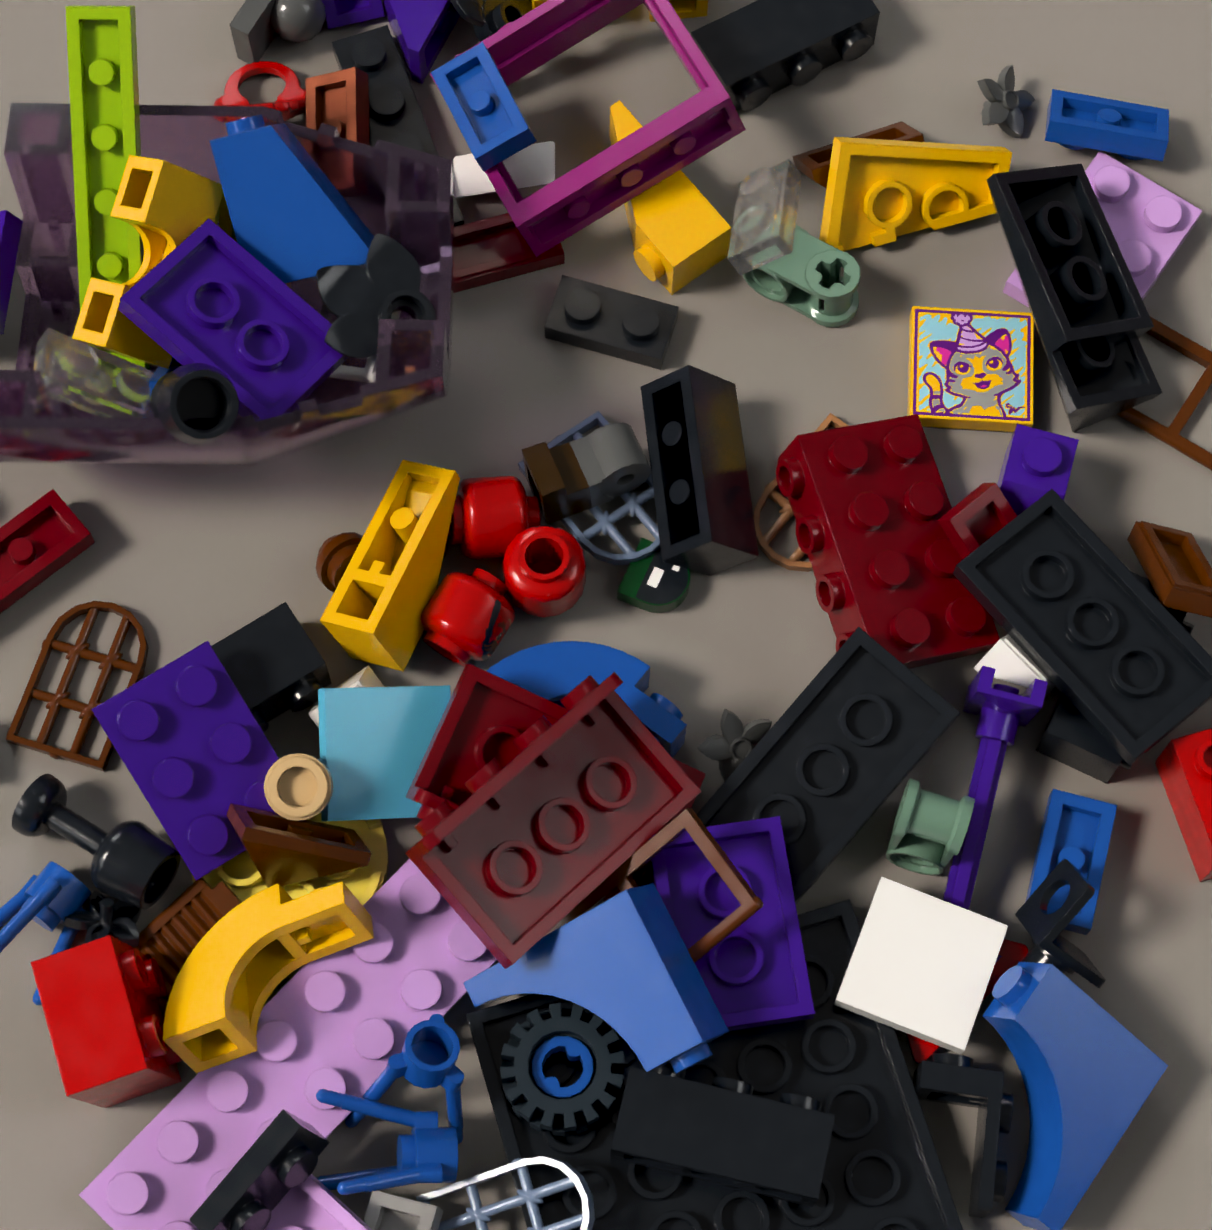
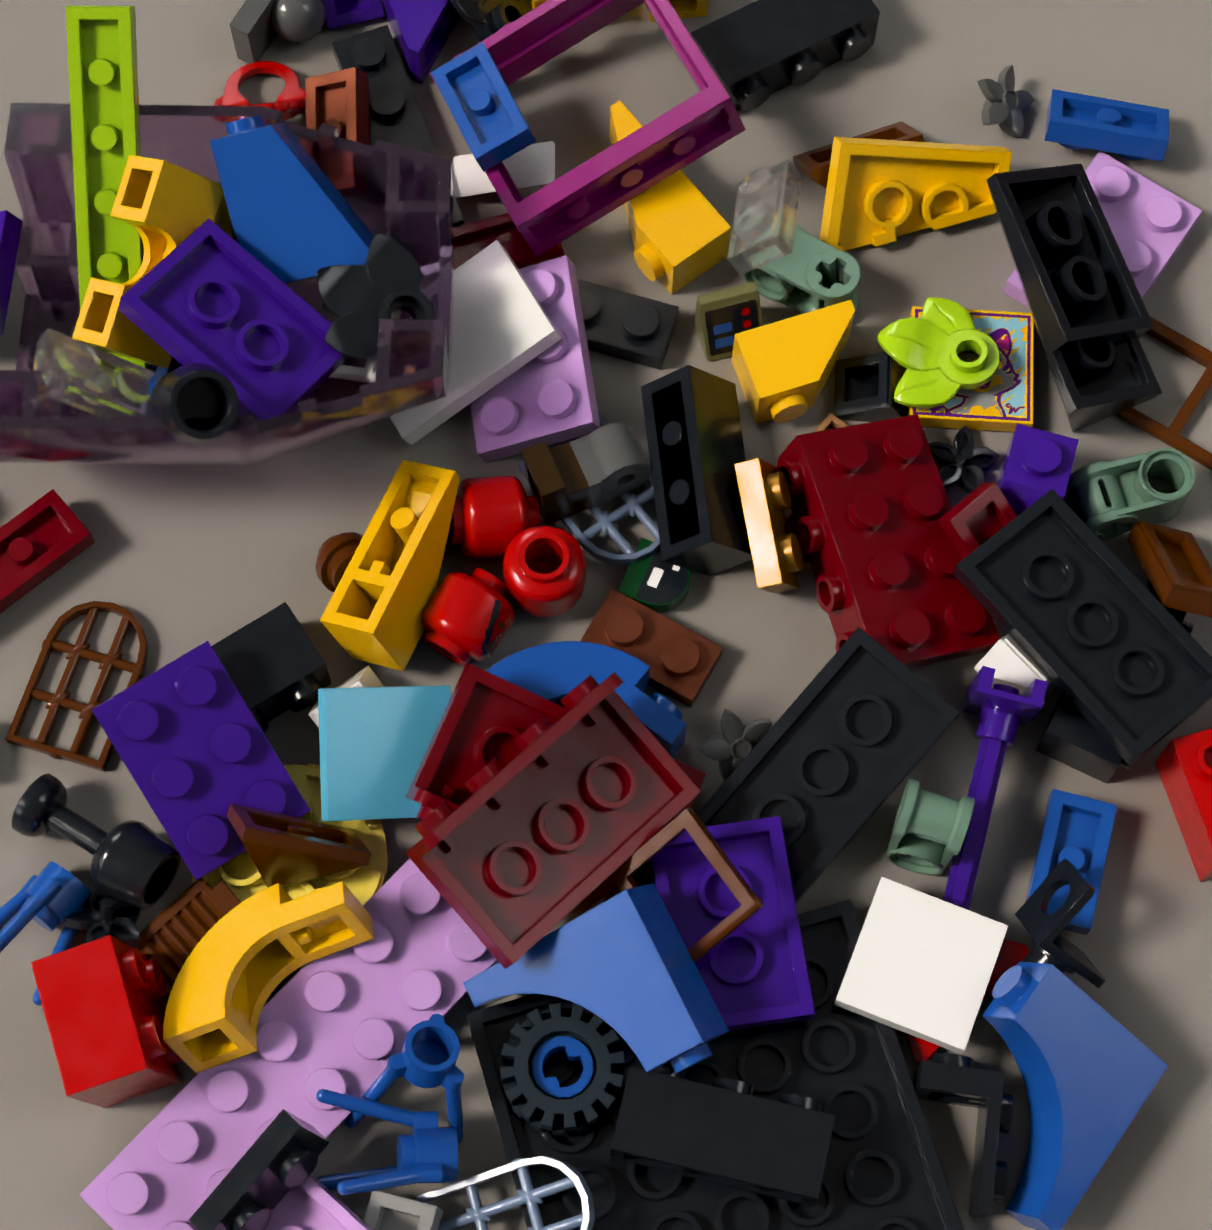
tan tile [264,753,333,821] -> none
none -> white tile [355,240,562,445]
none -> lavender plate [470,255,601,463]
none -> copper plate [580,589,723,708]
none -> slope [694,282,763,362]
none -> yellow slope [731,300,855,424]
none -> plate [734,458,803,594]
none -> black slope [834,352,908,422]
none -> lime plate [877,297,1000,408]
none -> black plant [928,425,1000,494]
none -> sand green piece [1067,448,1196,541]

